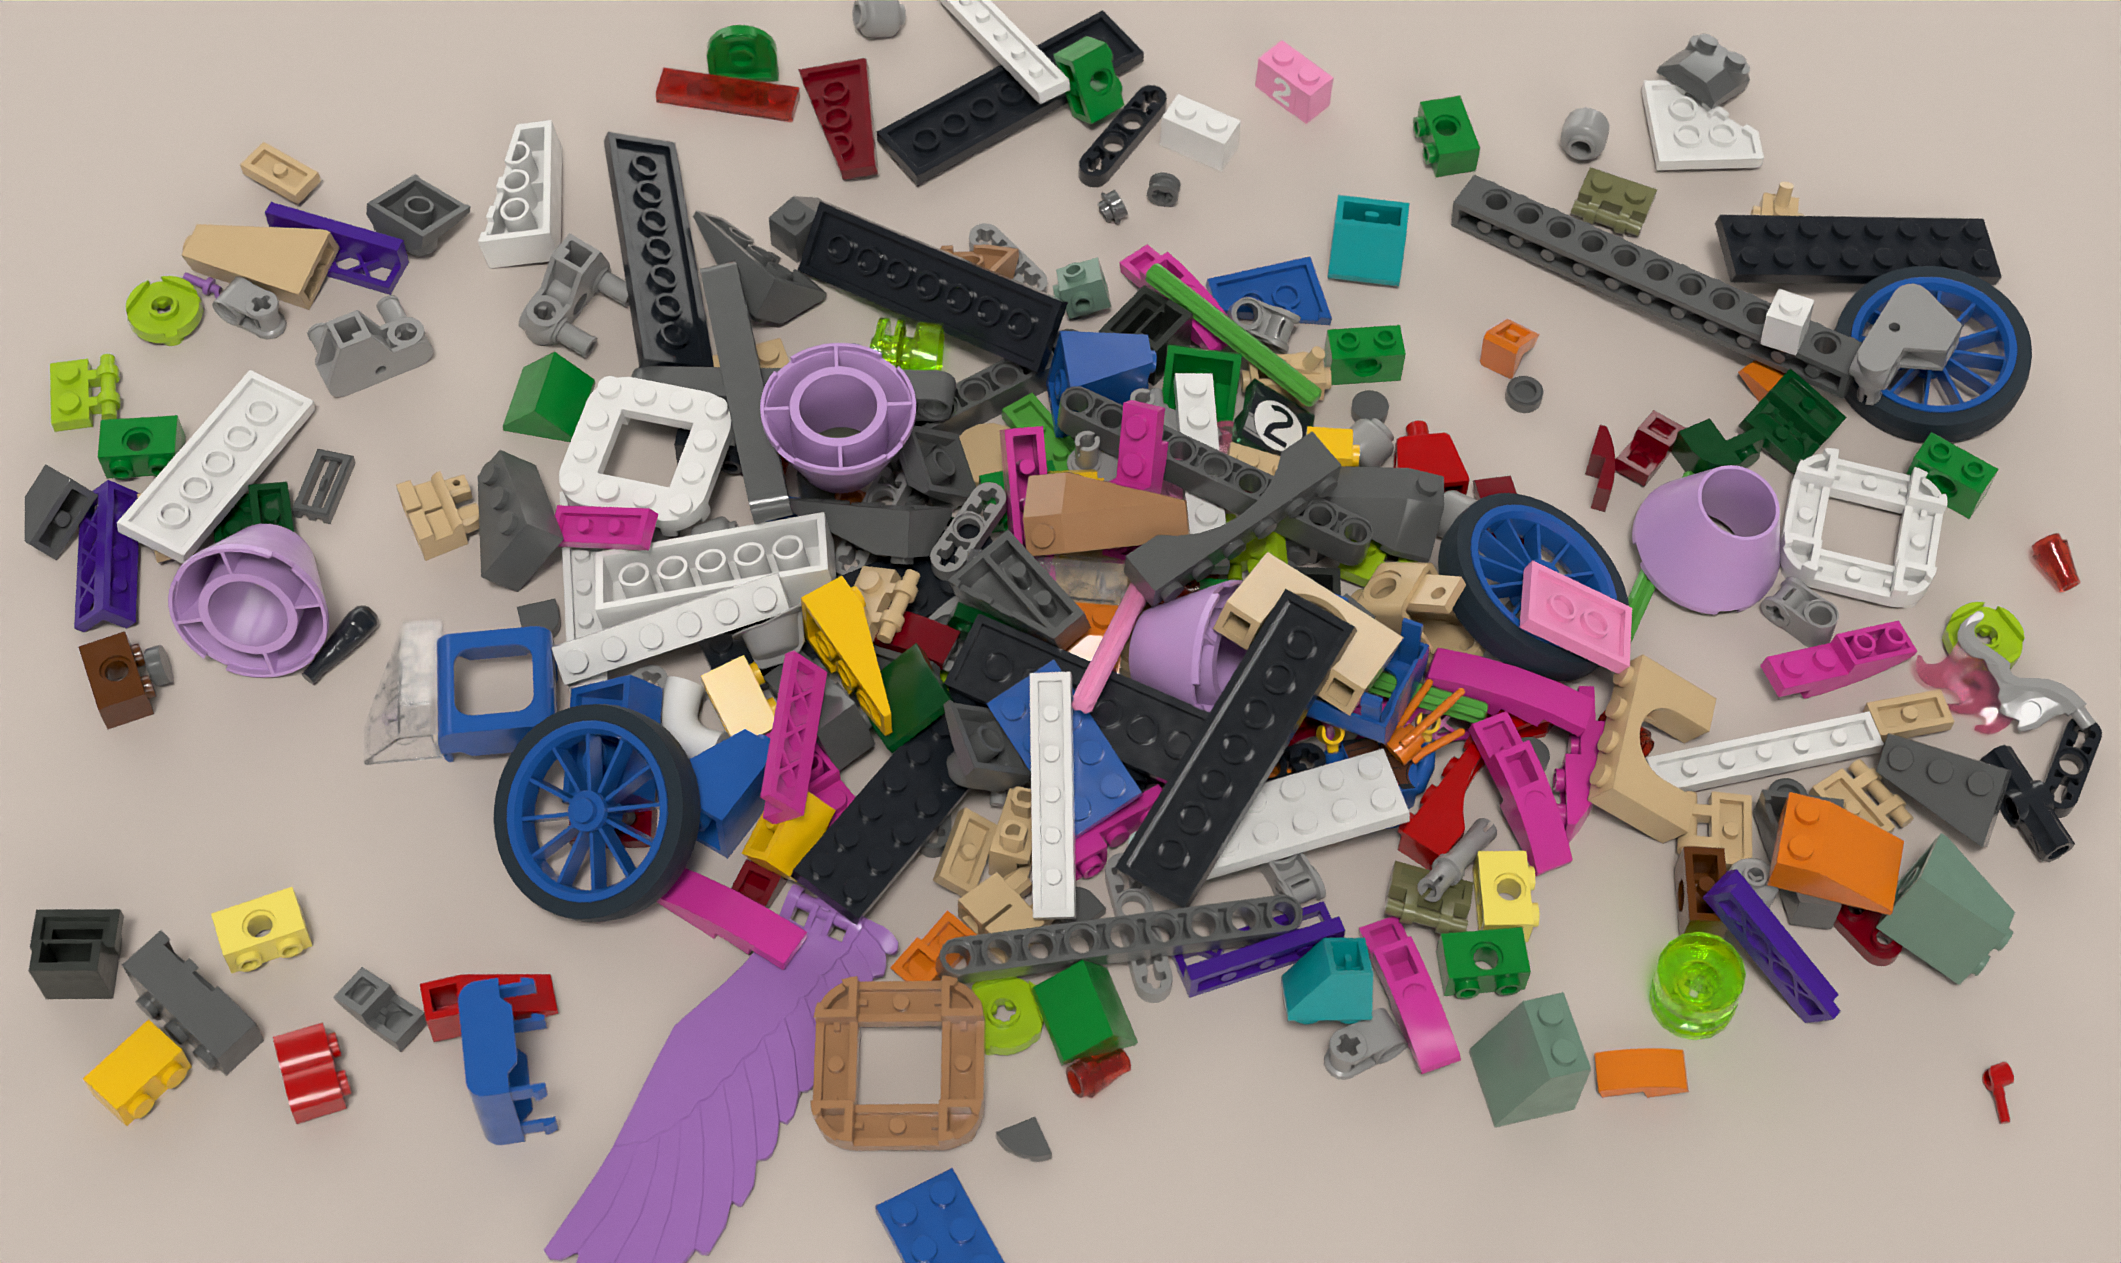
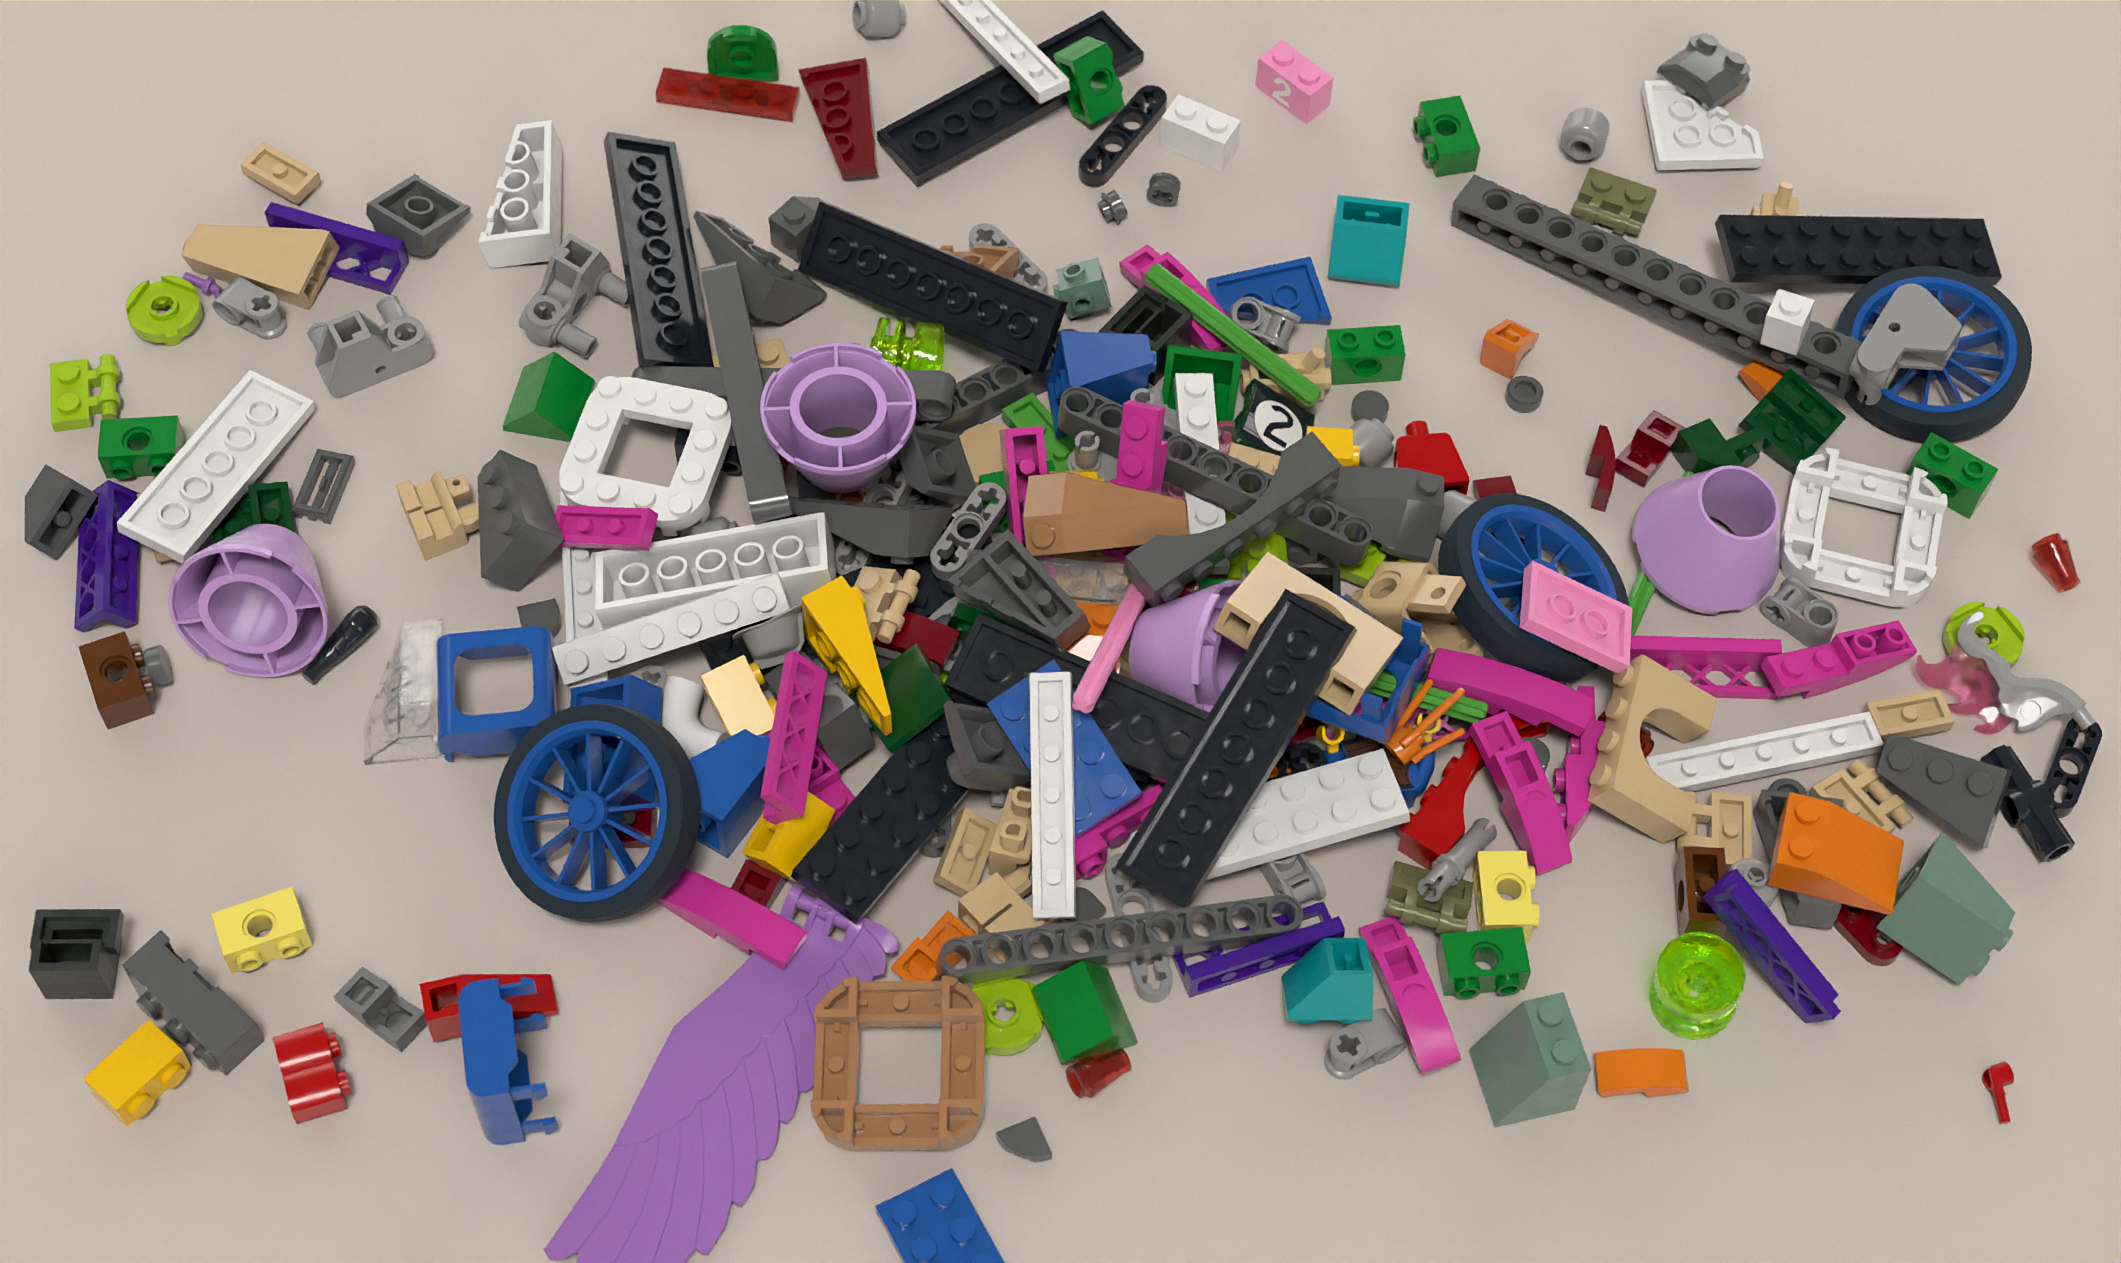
none -> dark pink fence [1630,635,1782,700]

